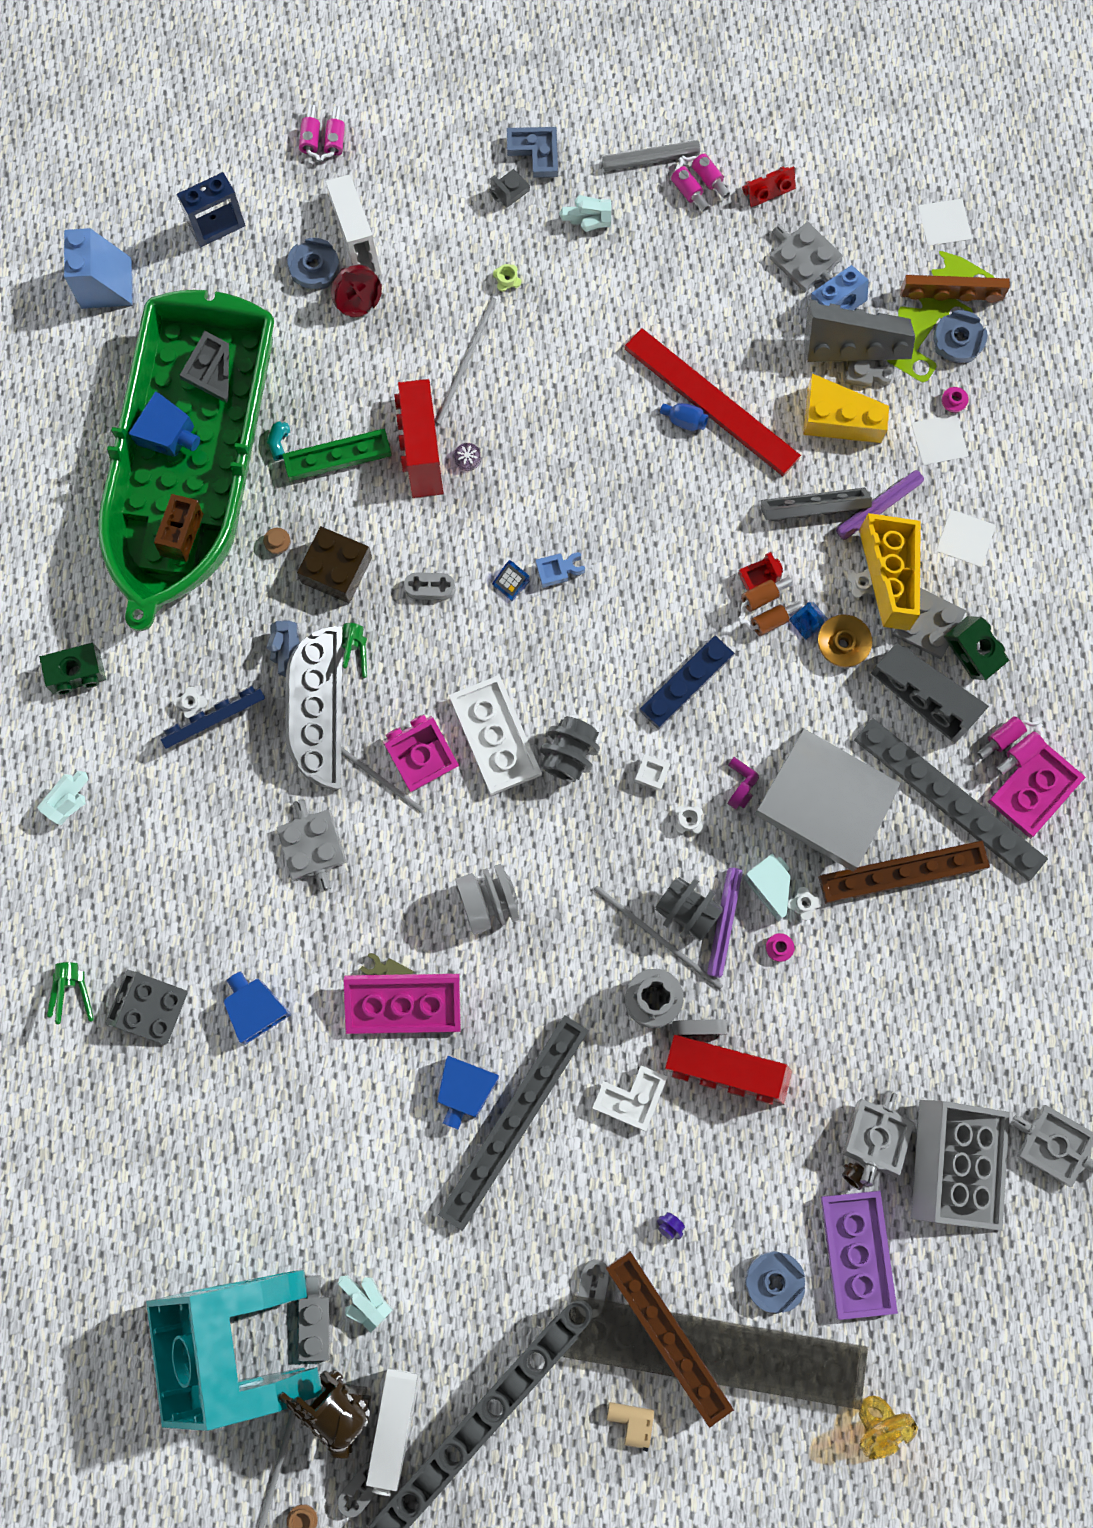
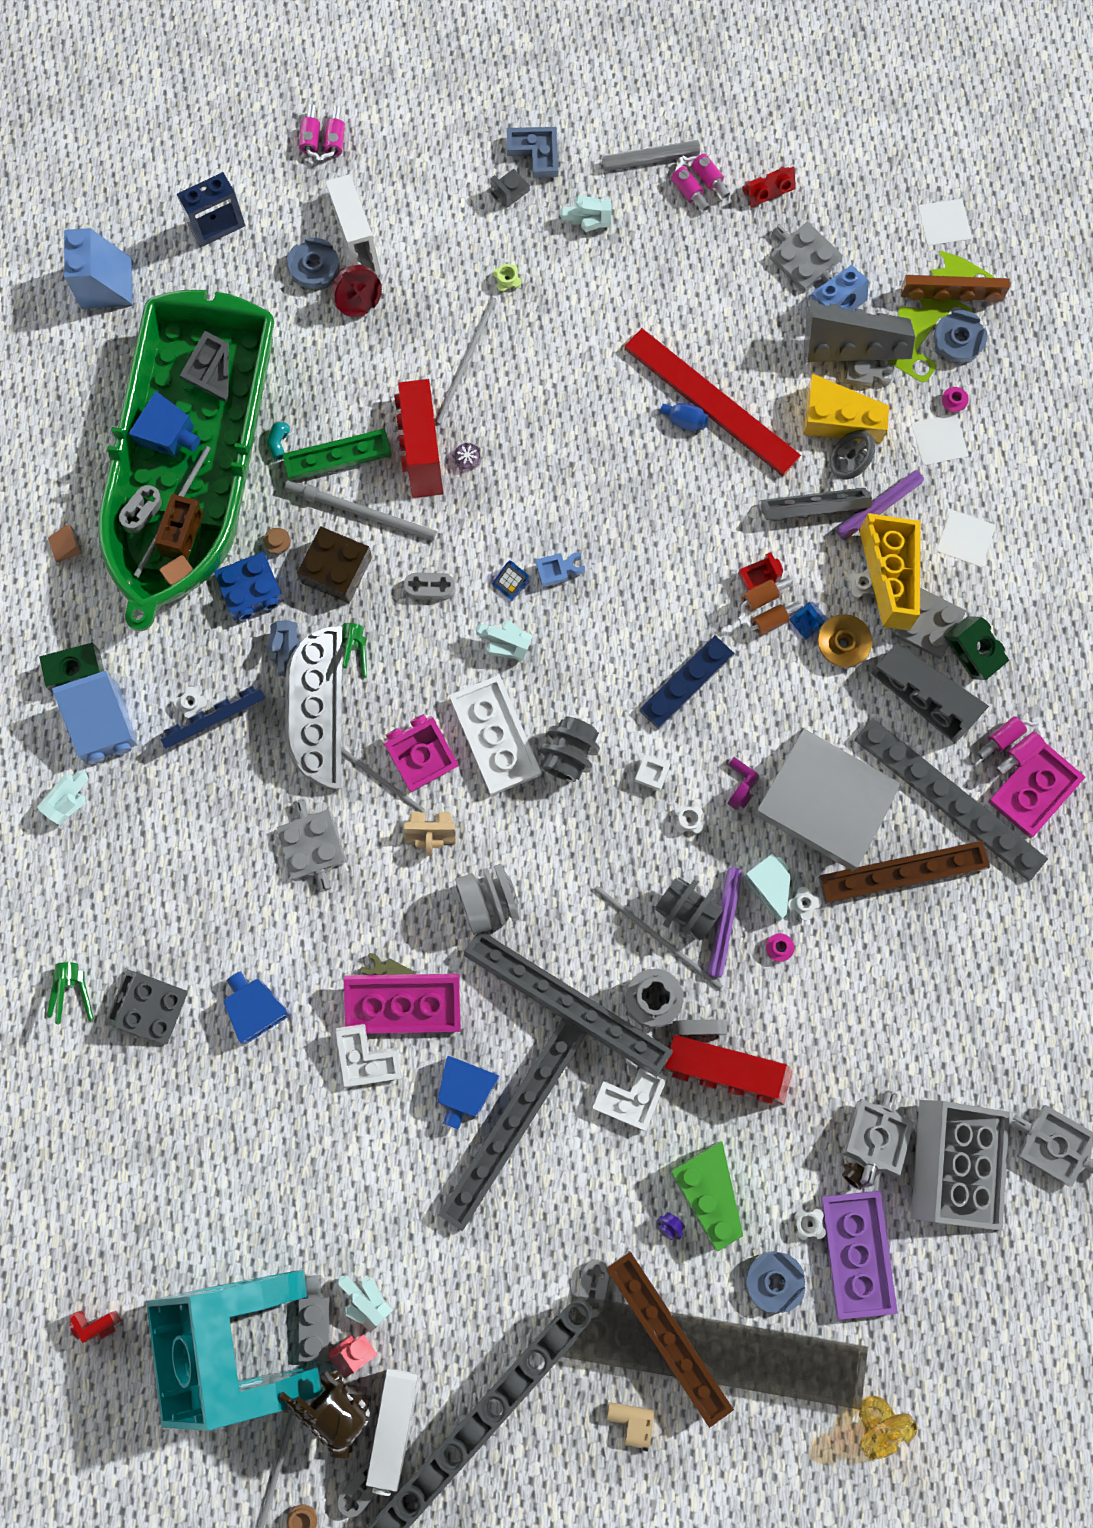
none -> nougat slope [48,524,82,562]
none -> medium blue slope [52,671,138,764]
none -> red bracket [69,1310,122,1343]
none -> light grey beam [119,485,162,534]
none -> light grey axle [134,446,211,578]
none -> nougat slope [160,555,193,585]
none -> blue plate [214,551,284,621]
none -> light grey bar [284,480,437,541]
none -> coral brick [327,1334,377,1379]
none -> white plate [336,1024,402,1087]
none -> tan hips [404,812,456,856]
none -> dark grey plate [464,932,673,1078]
none -> light aqua rock [476,620,532,662]
none -> bright green wedge [669,1141,743,1251]
none -> white plate [795,1209,826,1240]
none -> dark grey piece [830,430,875,480]

